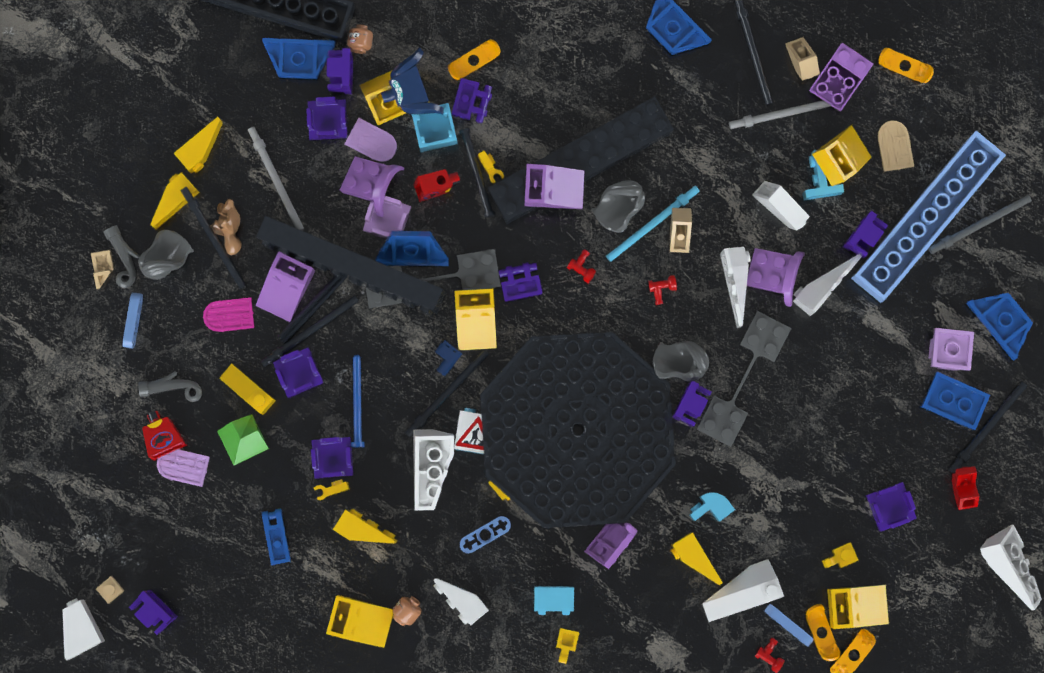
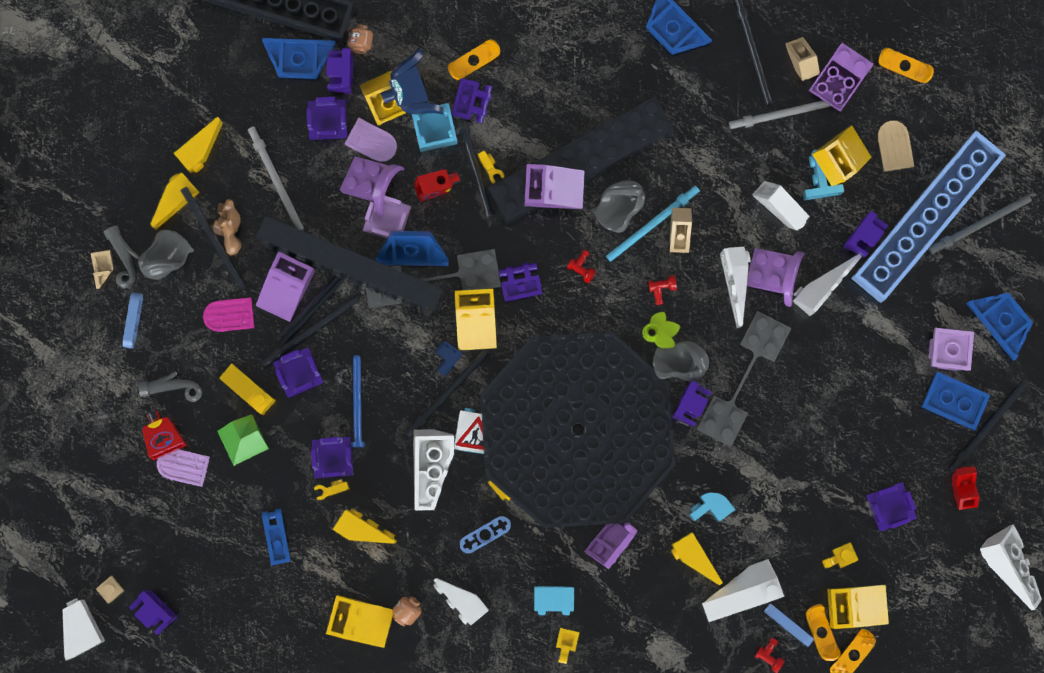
none -> lime plate [642,312,680,349]

